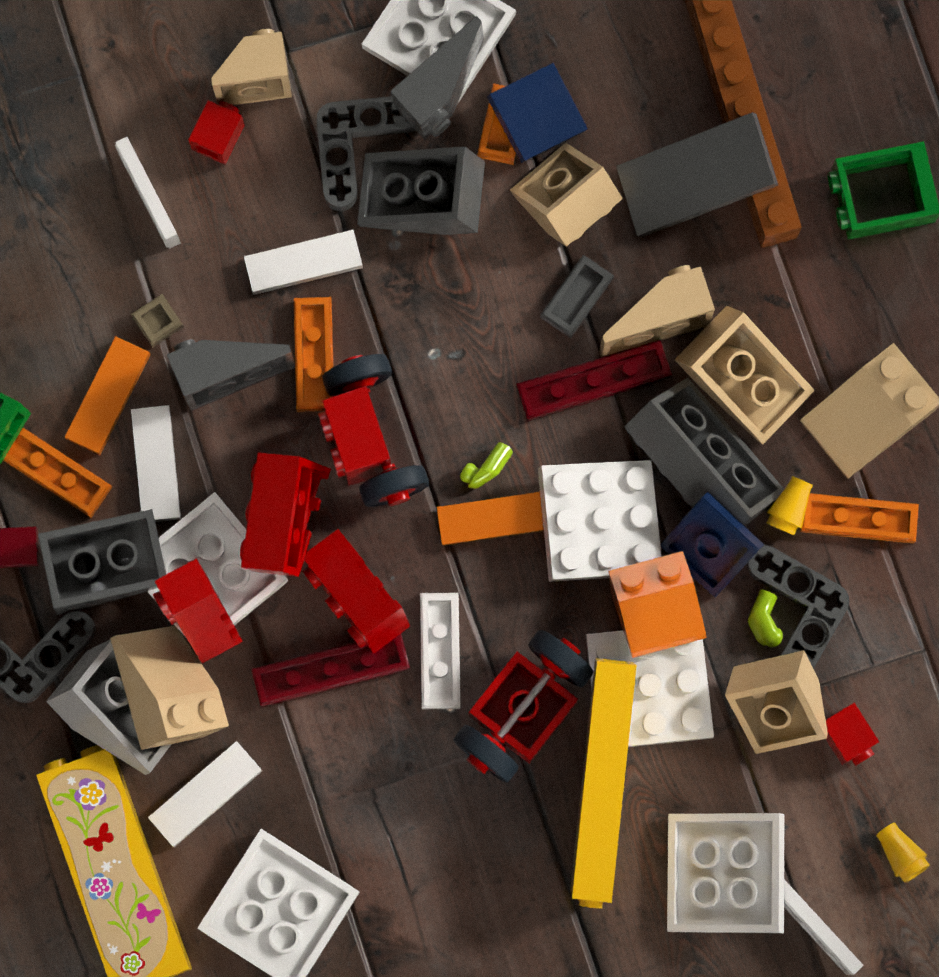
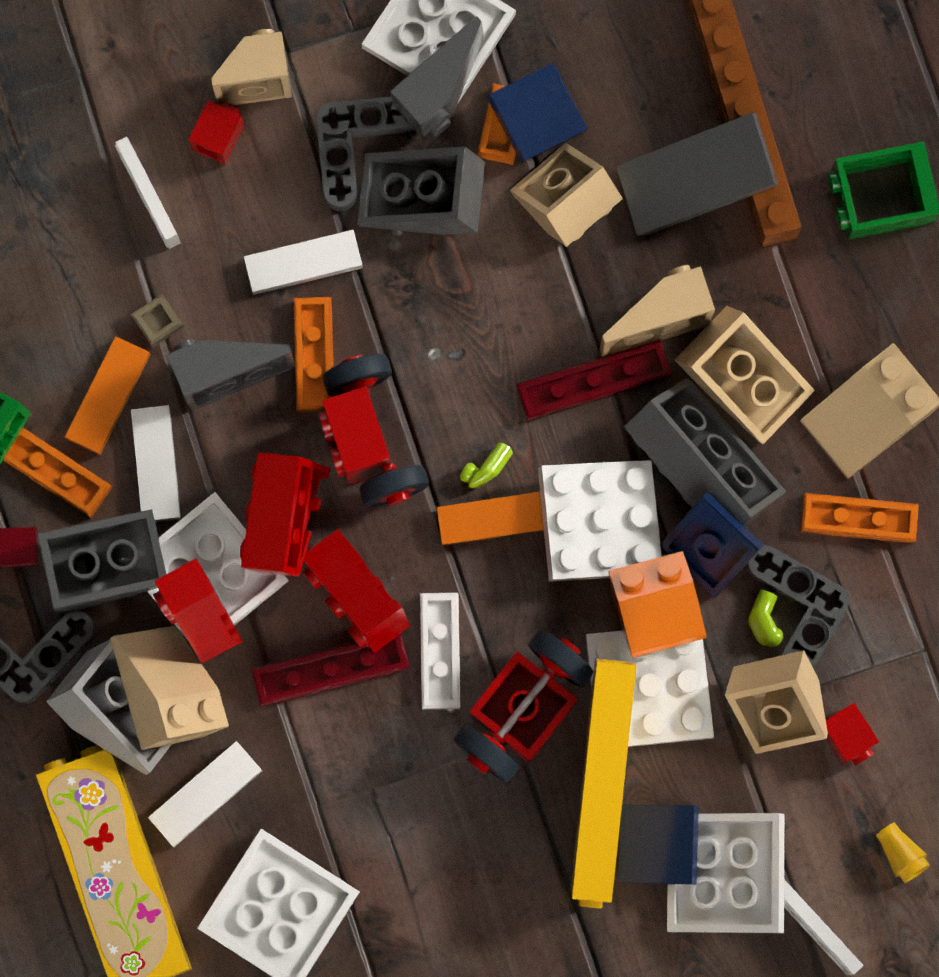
dark grey tile [540,255,614,338] -> none
yellow cone [766,476,813,536] -> none
none -> dark blue tile [618,804,699,885]

